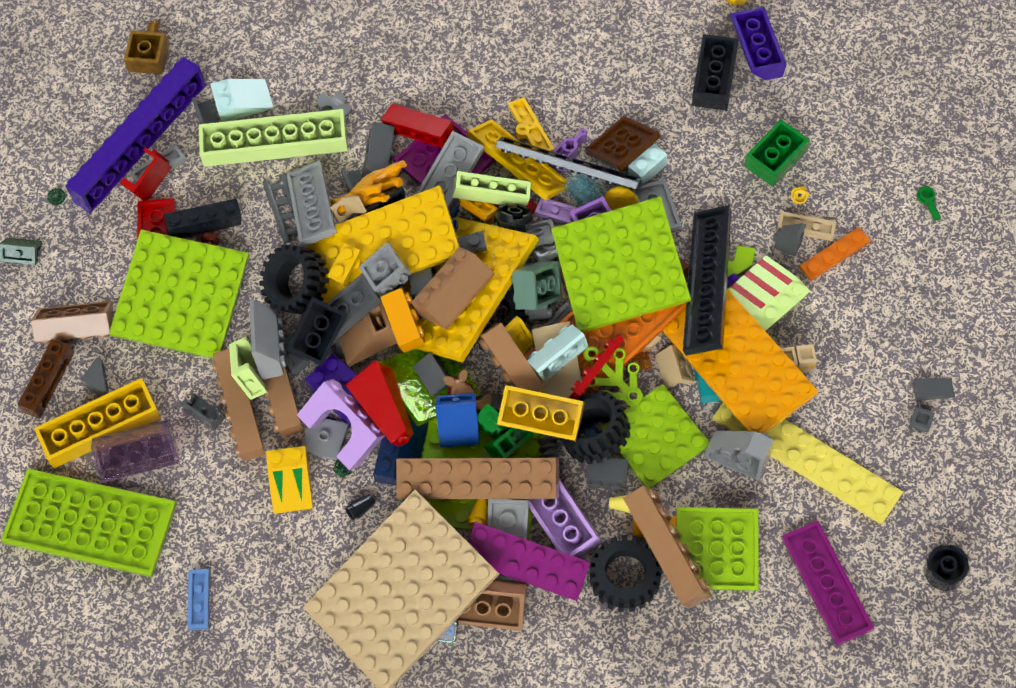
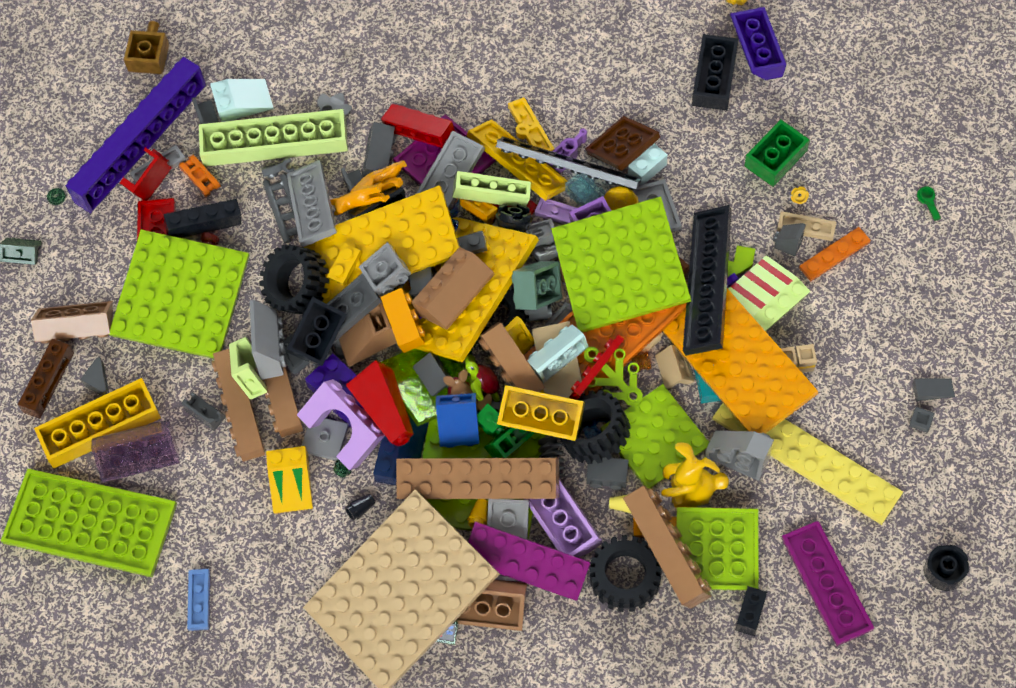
tan bracket [330,196,367,223] -> none
none -> orange plate [178,155,221,197]
none -> dark grey plate [261,157,294,178]
none -> animal [465,354,500,402]
none -> yellow animal [661,442,729,508]
none -> black brick [735,586,767,636]

